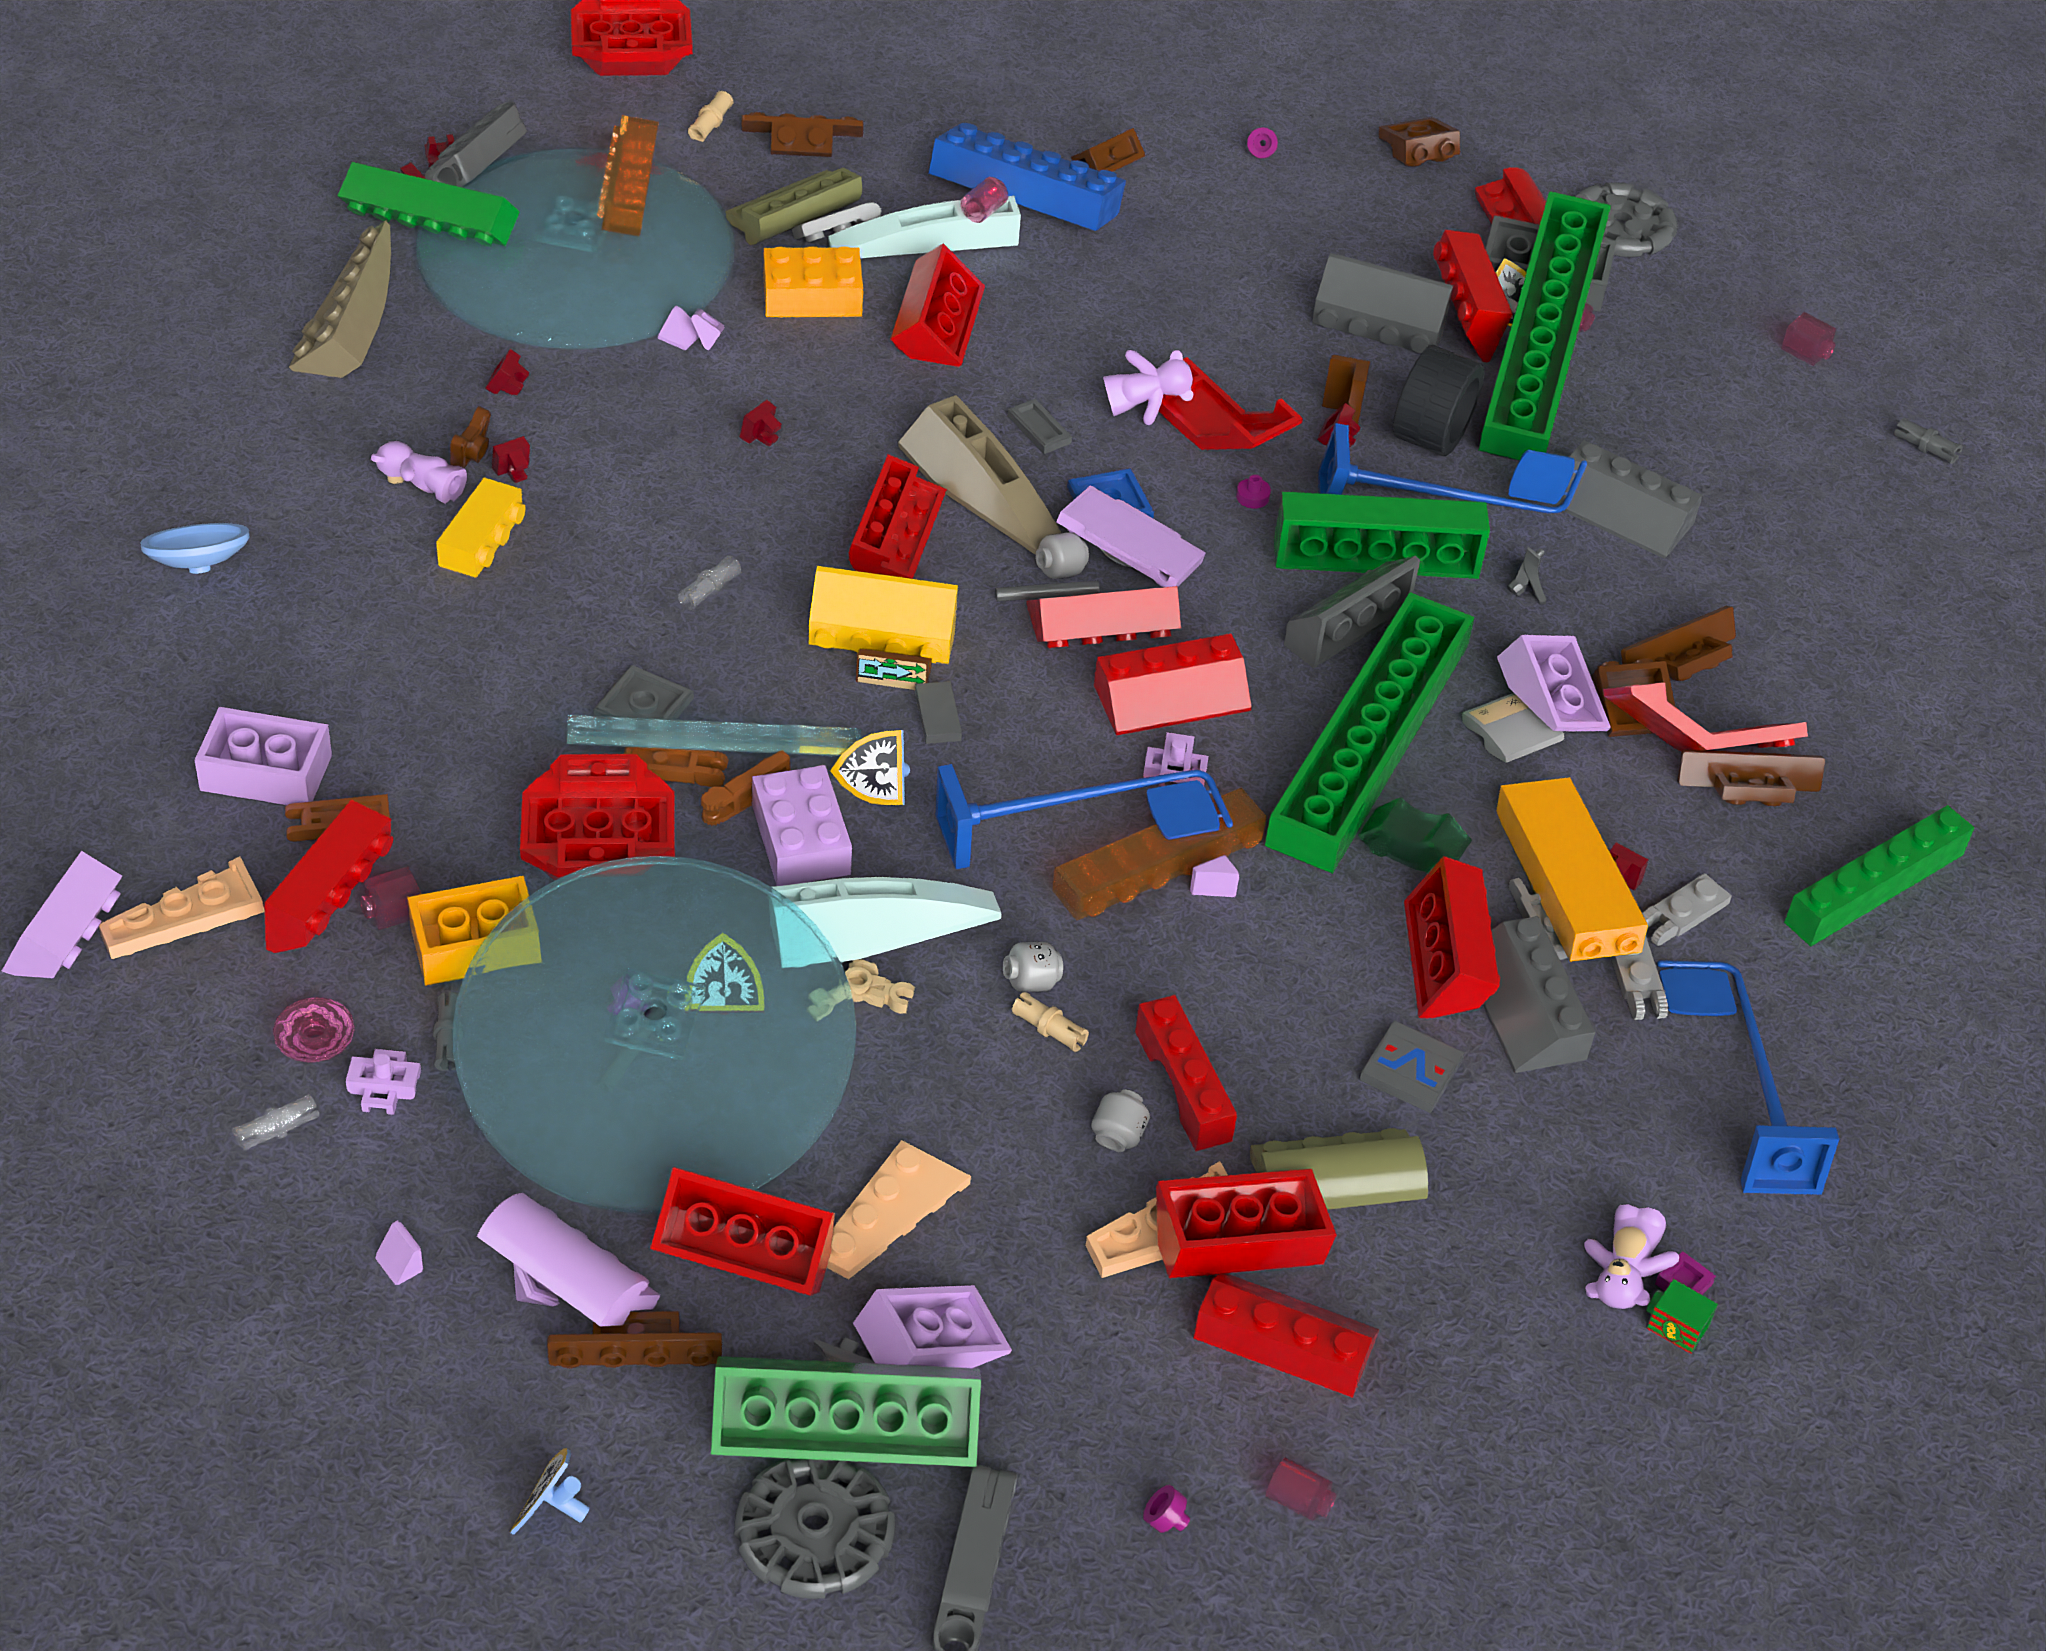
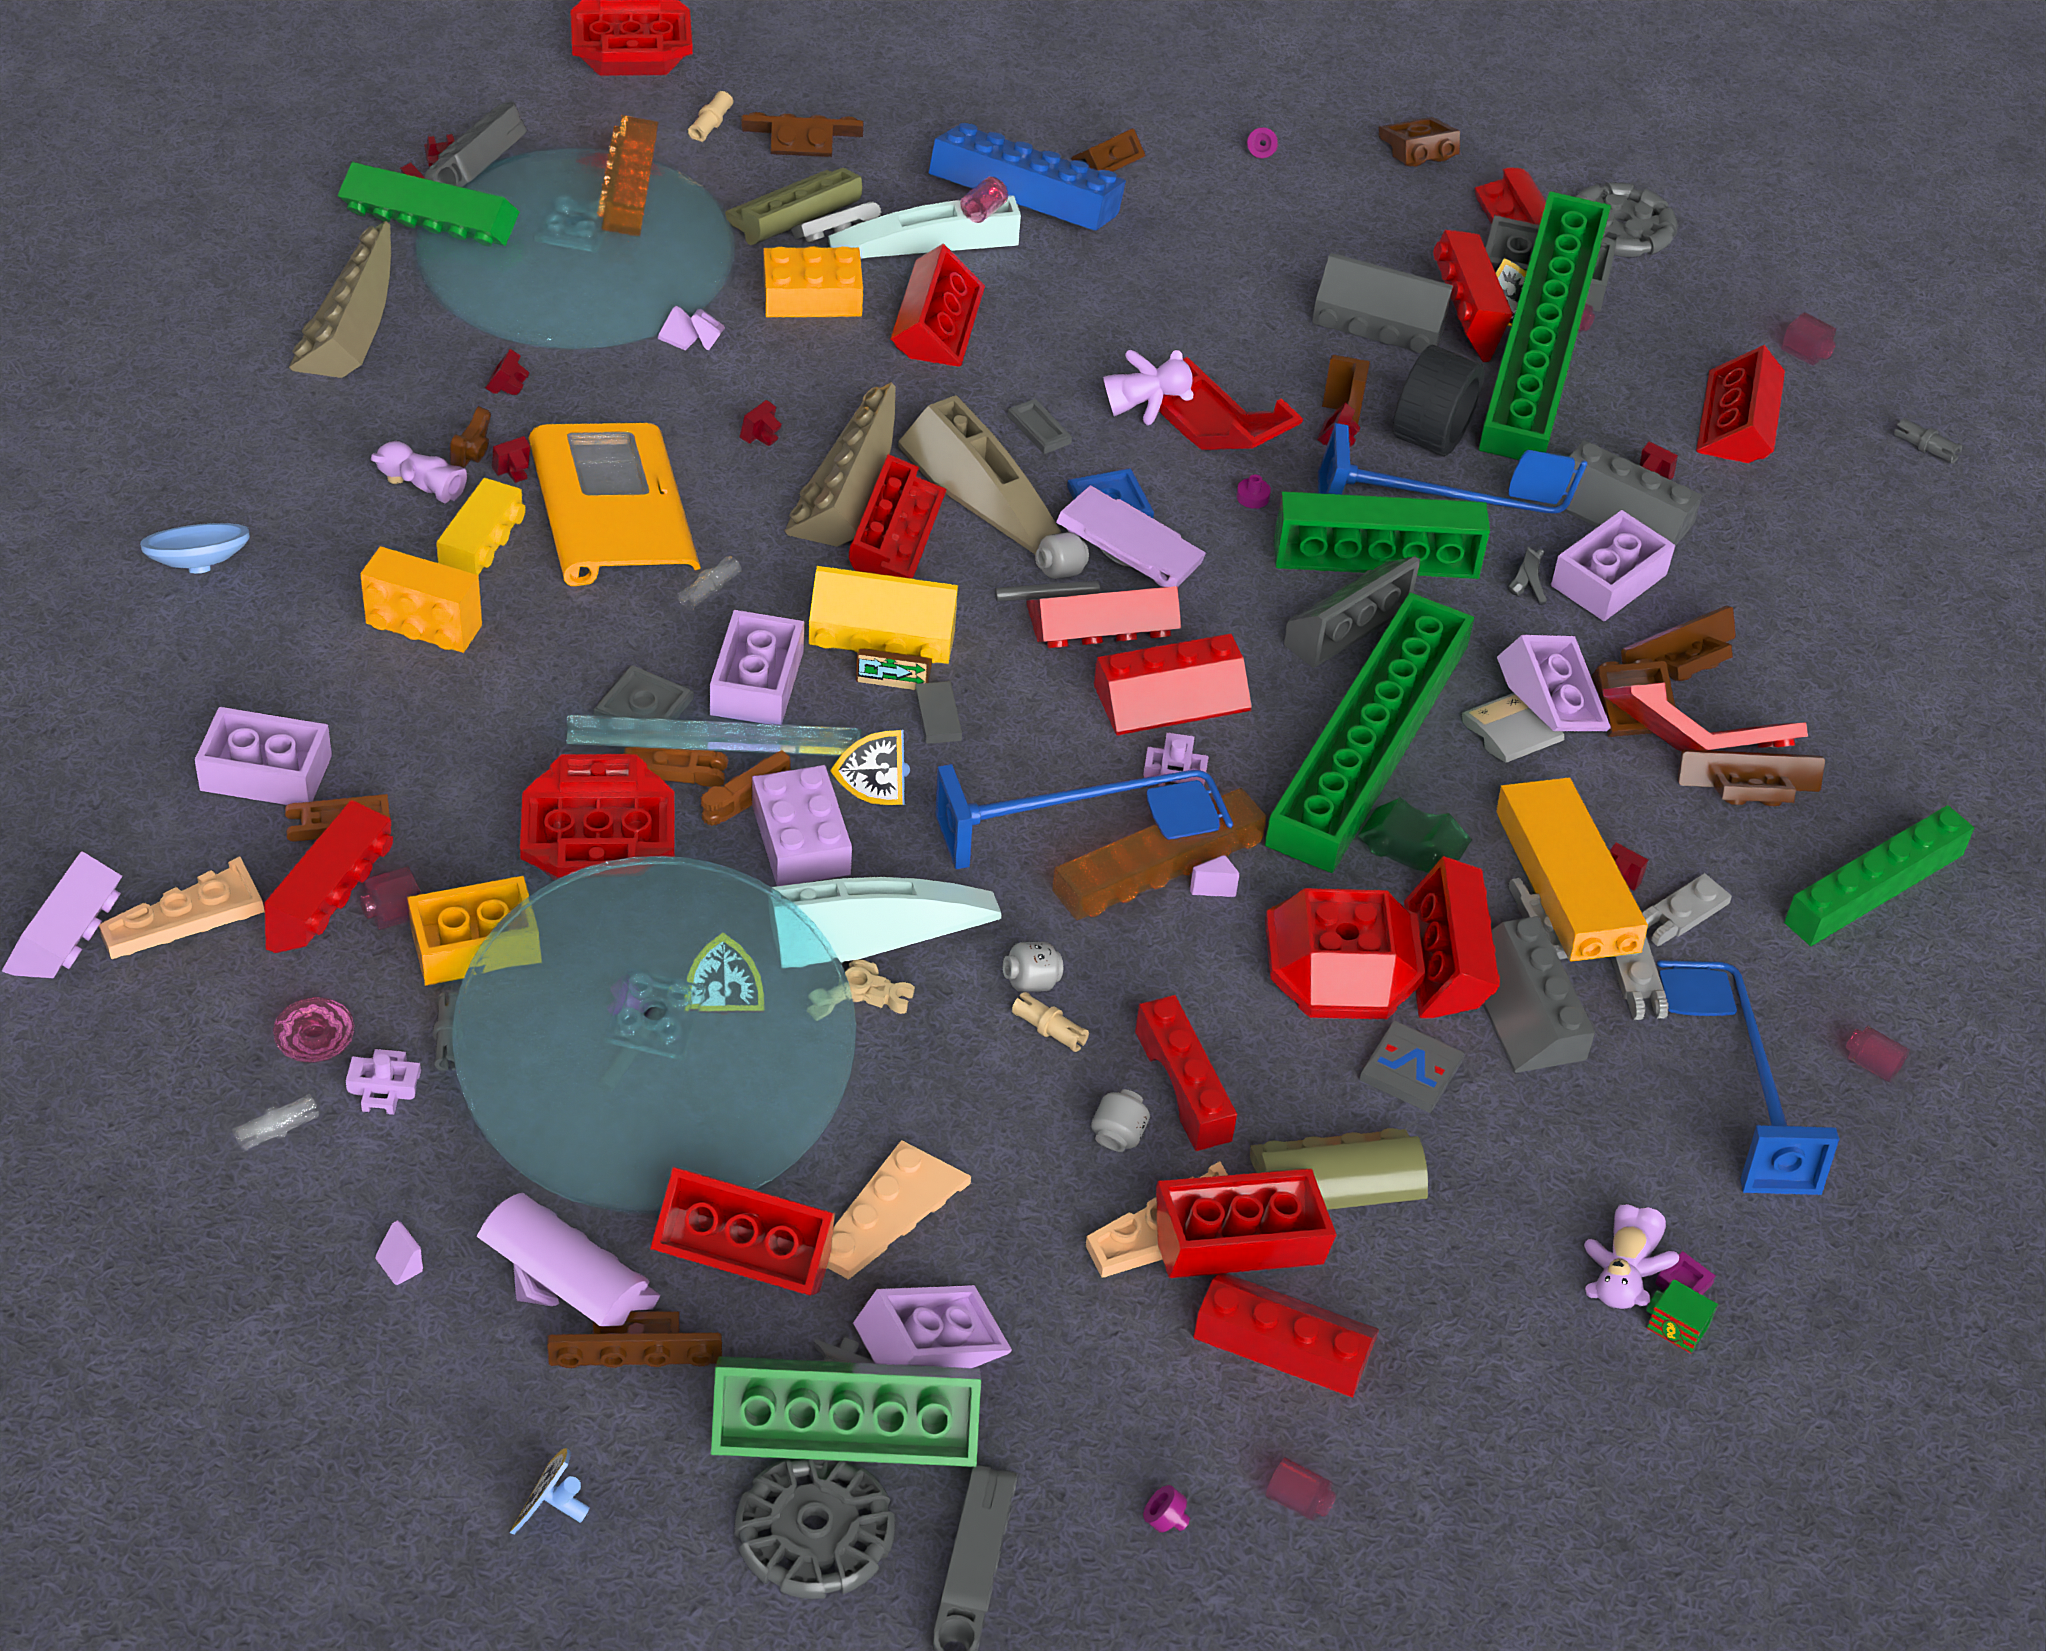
none -> light orange brick [360,546,482,653]
none -> light orange piece [529,423,701,587]
none -> lavender brick [710,610,804,727]
none -> dark tan wedge [785,382,896,547]
none -> red piece [1265,888,1425,1019]
none -> lavender brick [1551,510,1675,621]
none -> dark red tile [1640,441,1678,480]
none -> red slope [1696,345,1785,463]
none -> clear pink brick [1845,1026,1910,1083]

